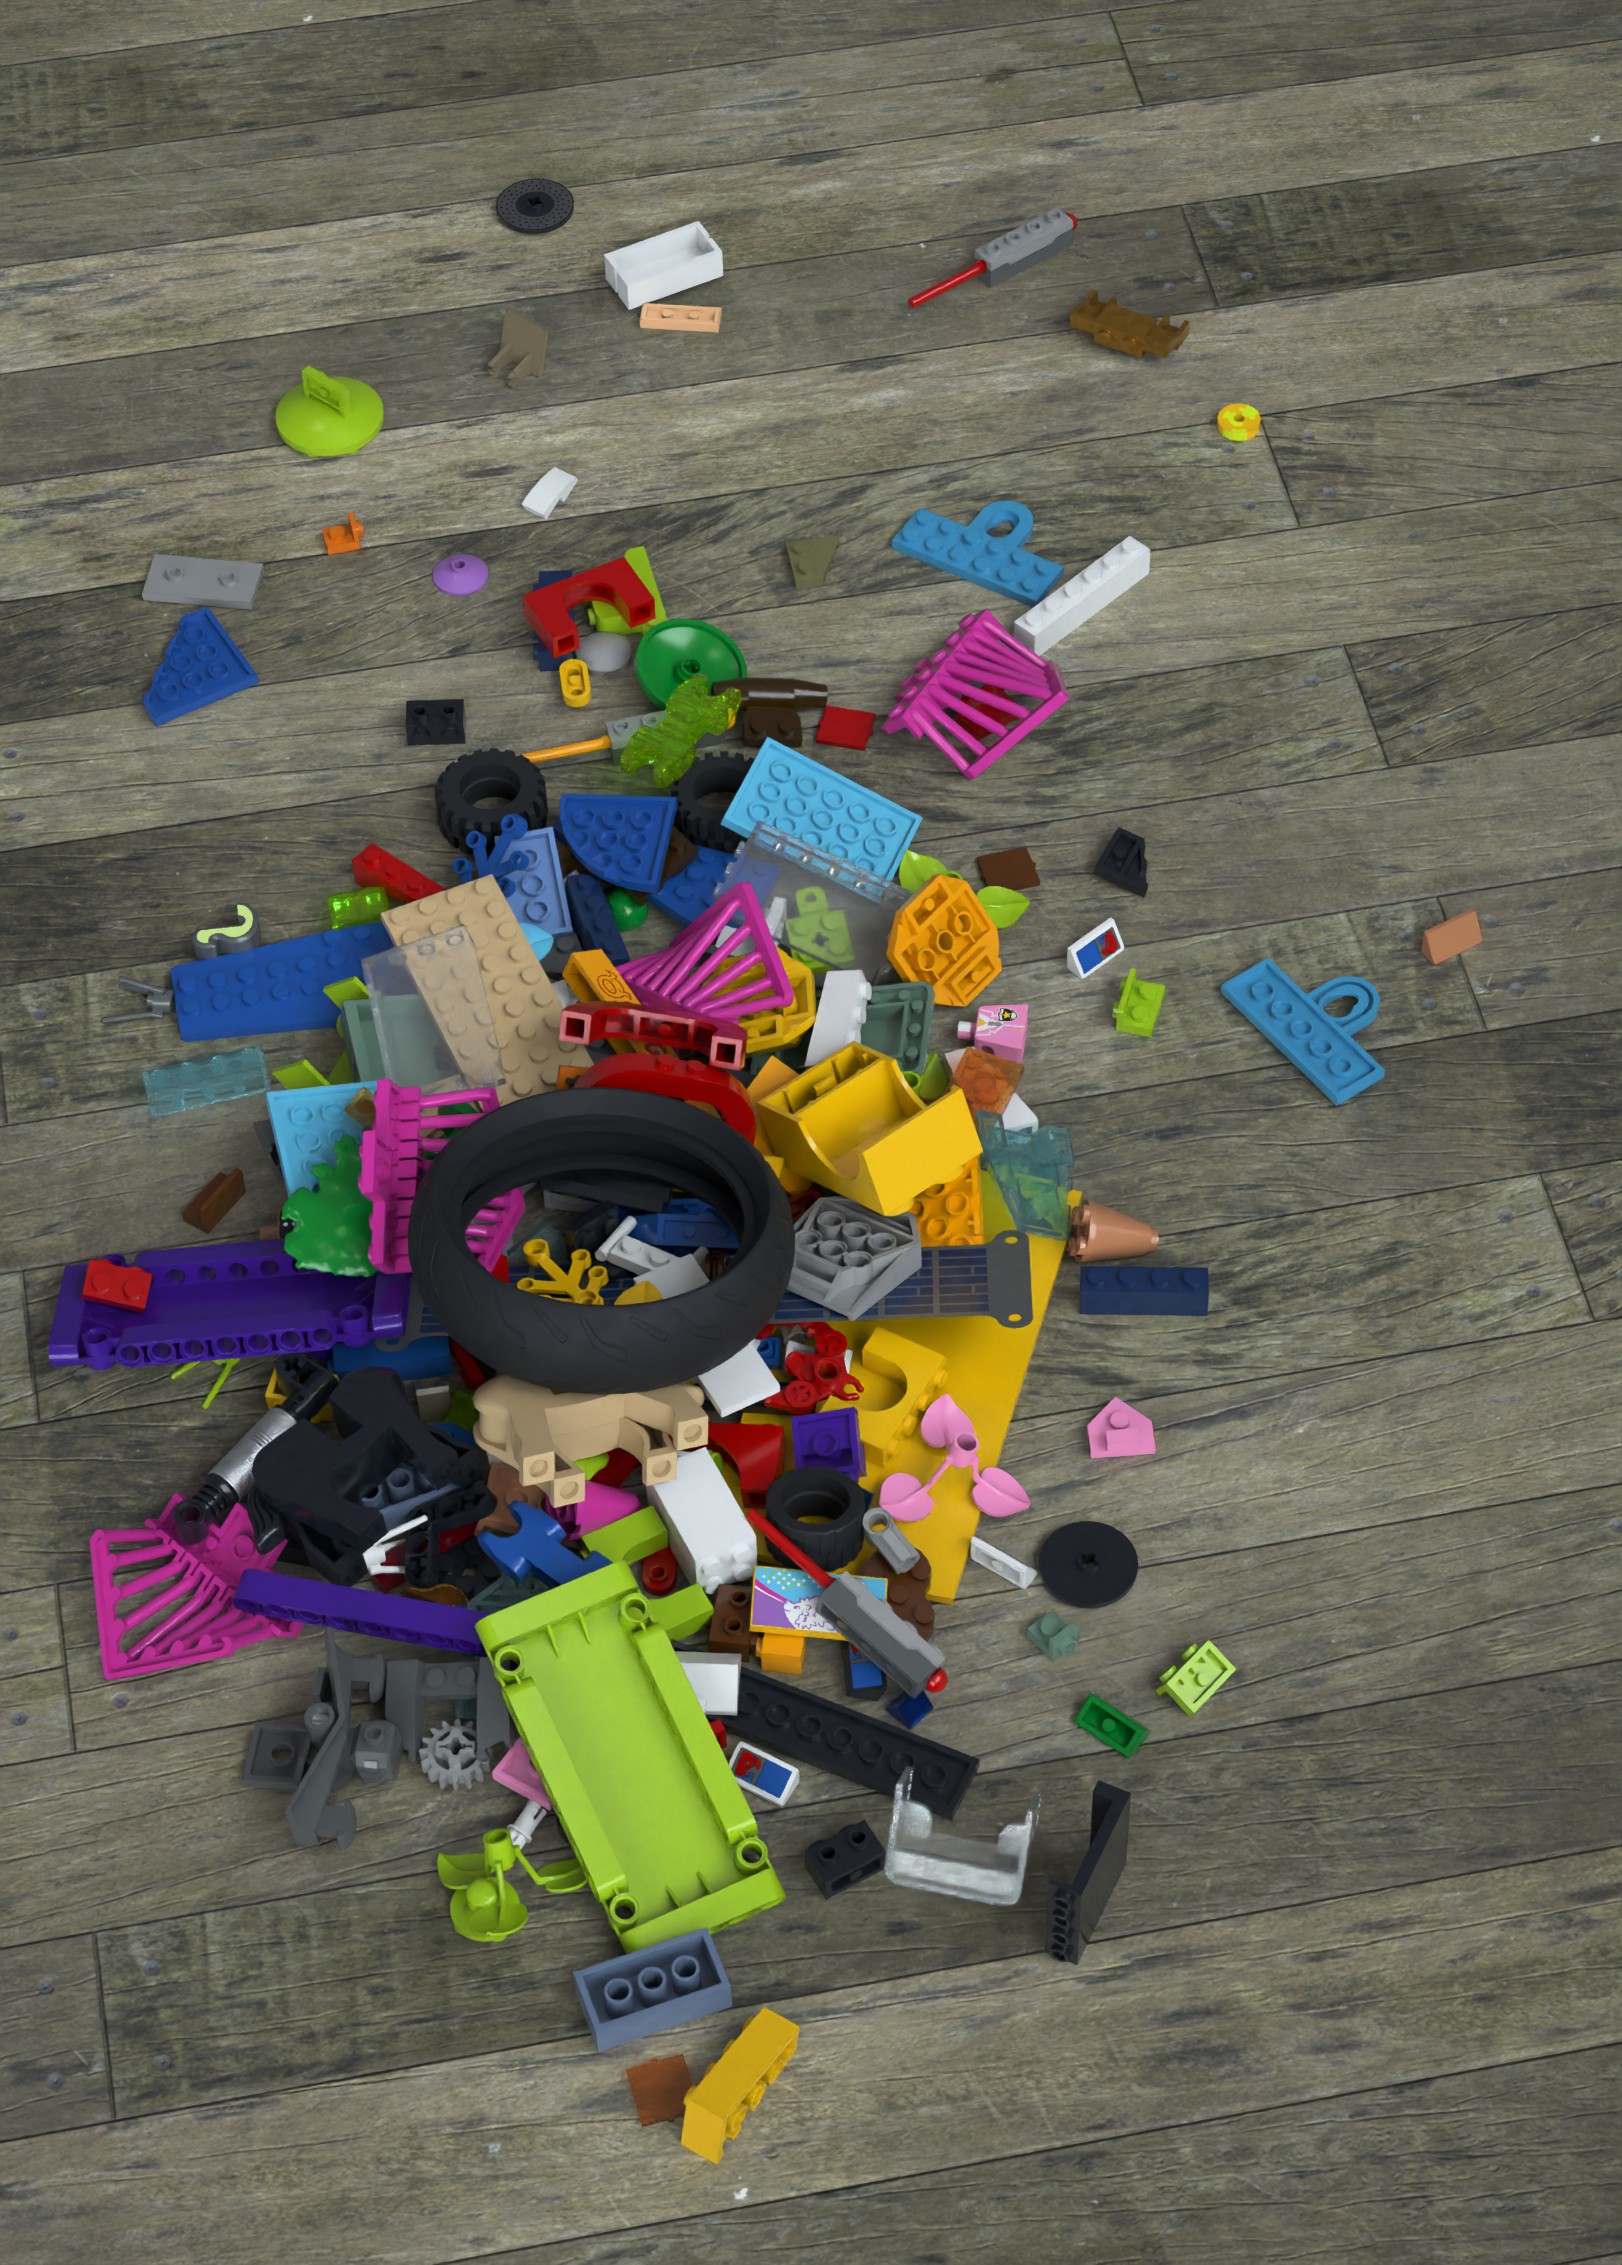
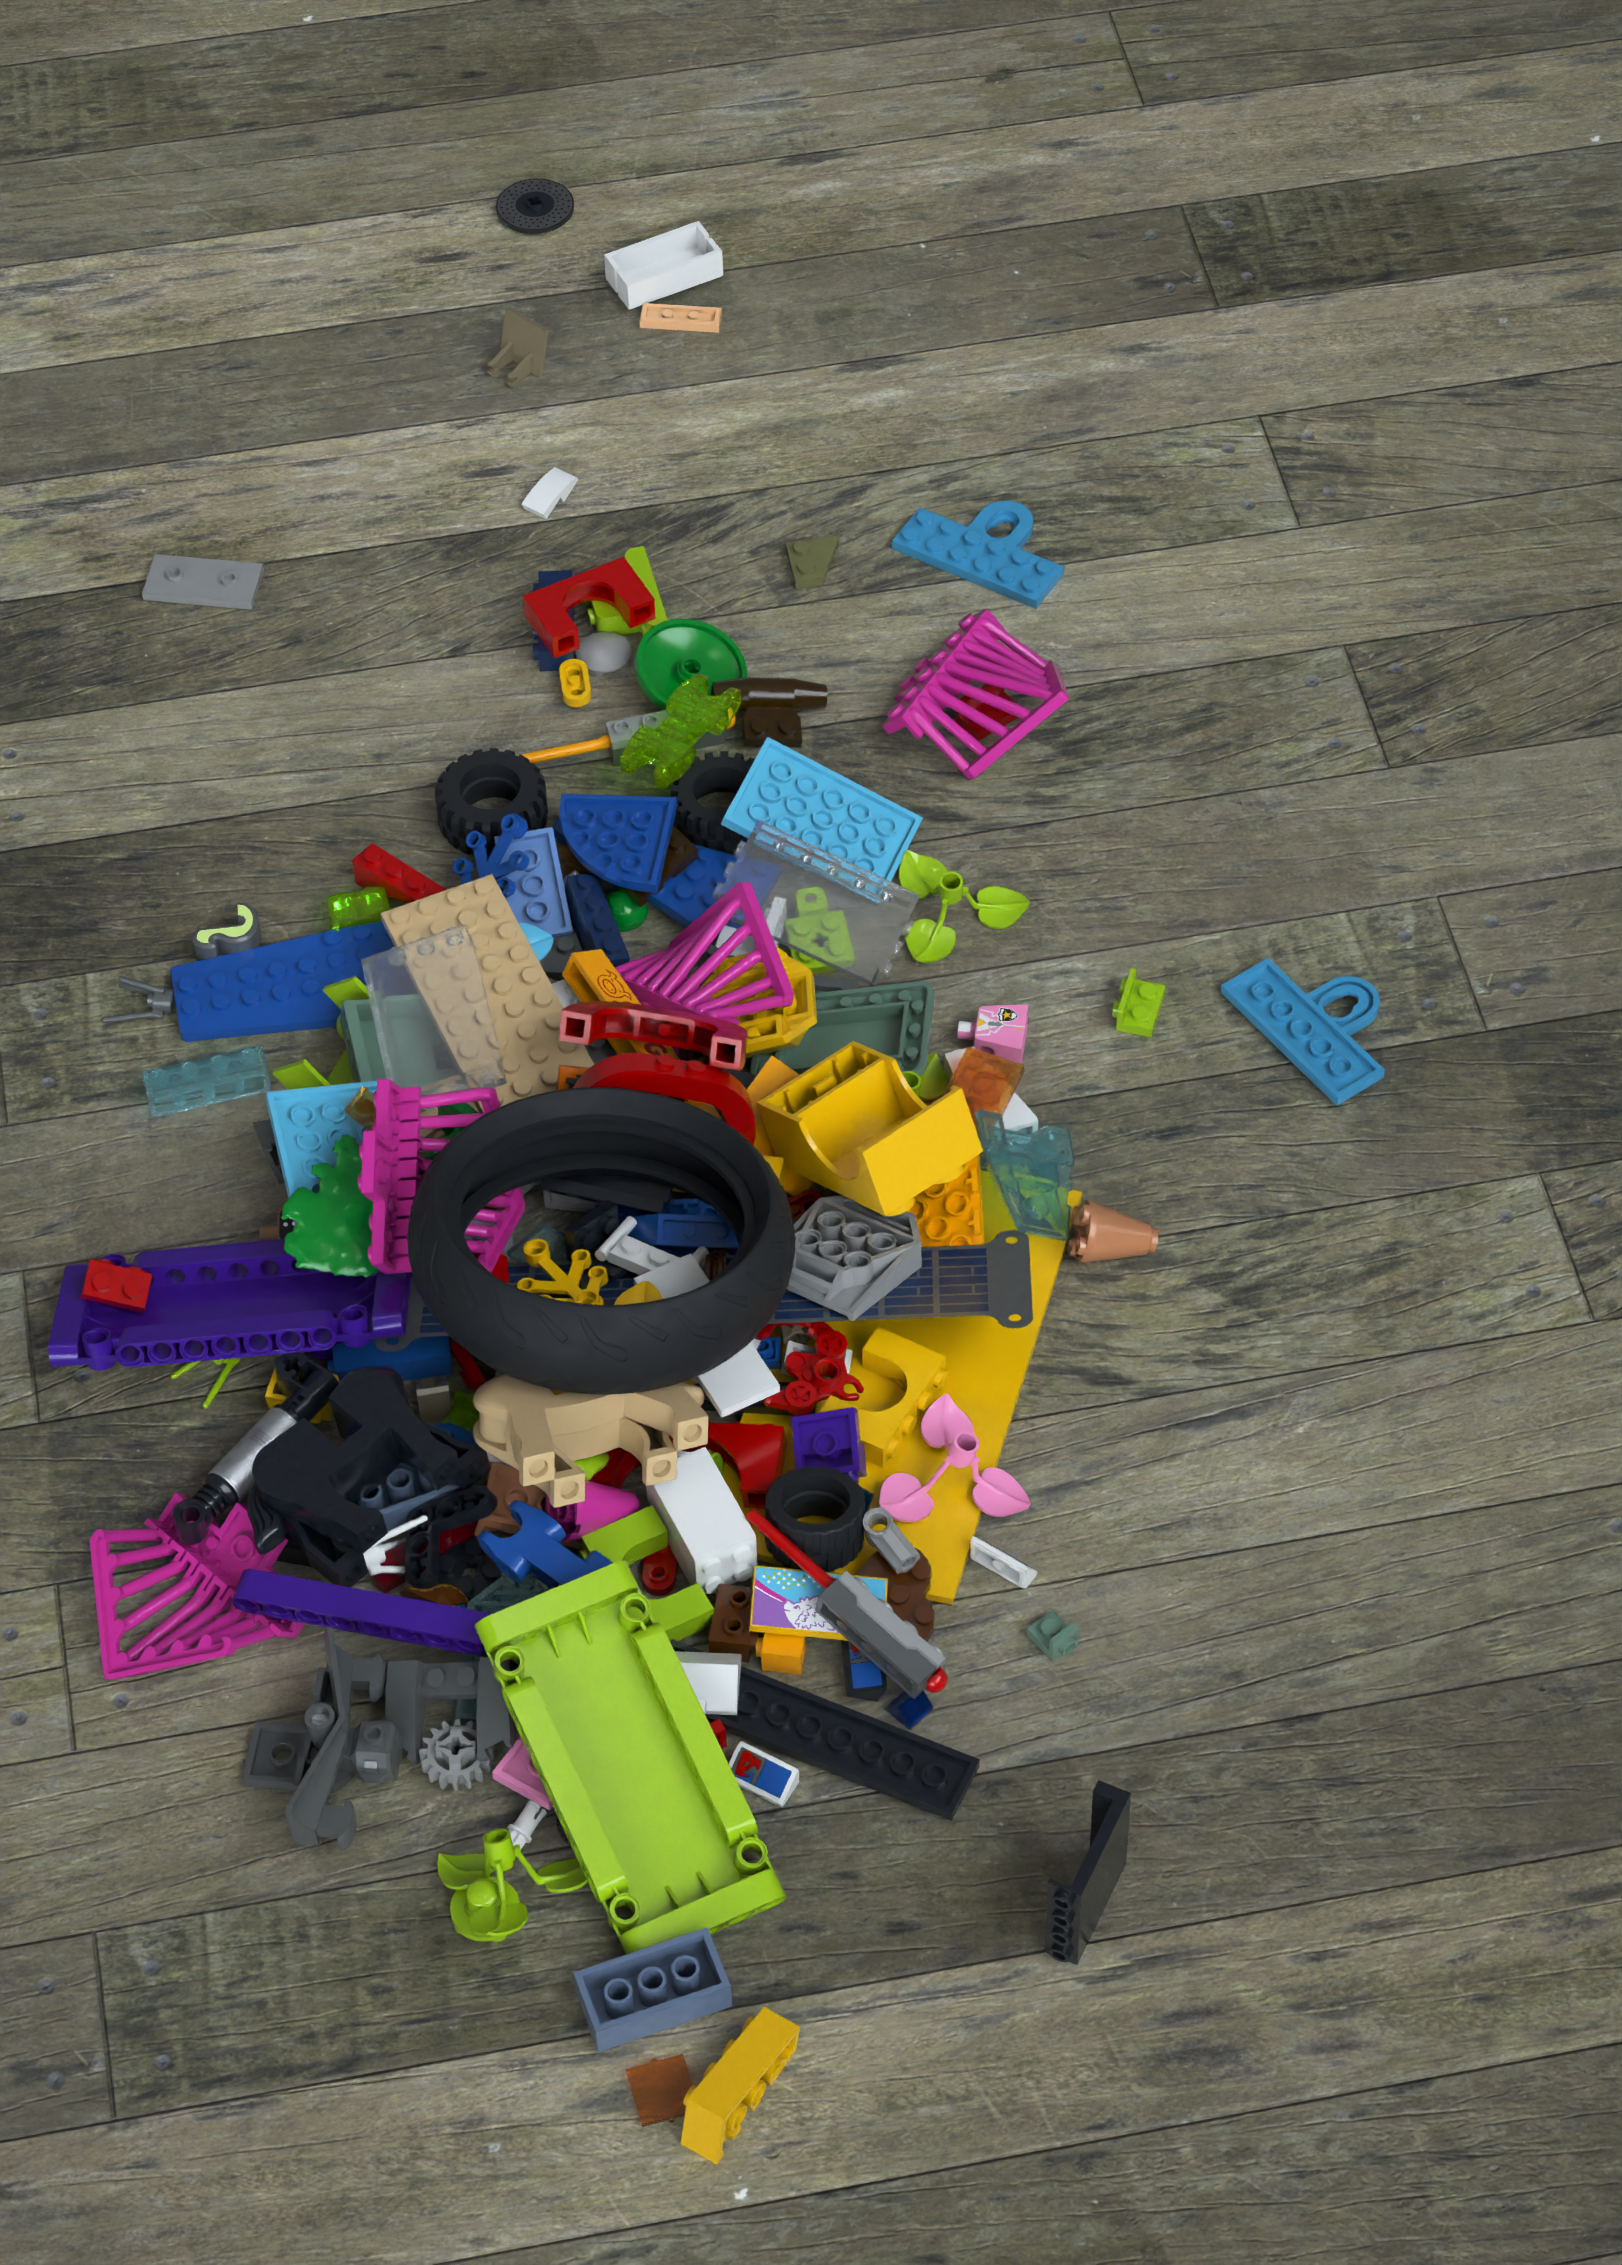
blue plate [142,606,259,726] -> none
reddish brown panel [182,1168,246,1234] -> none
lime bracket [275,365,384,458] -> none
orange bracket [322,512,364,555] -> none
black brick [406,699,466,746] -> none
medium lavender dish [433,554,488,596] -> none
white brick [804,970,872,1071] -> none
black brick [805,1820,886,1900] -> none
red piece [816,705,876,751] -> none
clear windscreen [884,1766,1042,1906] -> none
light orange piece [886,874,1002,1008] -> none
piece [908,207,1077,308] -> none
reddish brown piece [977,847,1040,891] -> none
white brick [1014,536,1150,656] -> none
black piece [1039,1521,1138,1608] -> none
slope [1067,918,1124,979] -> none
pearl gold bracket [1070,290,1190,358] -> none
green slope [1073,1693,1151,1759] -> none
dark blue brick [1080,1266,1209,1316] -> none
bright pink plate [1087,1397,1156,1459] -> none
black wing [1093,827,1148,897] -> none
lime bracket [1155,1640,1236,1716] -> none
yellow piece [1217,403,1261,441] -> none
nougat slope [1421,908,1482,965] -> none

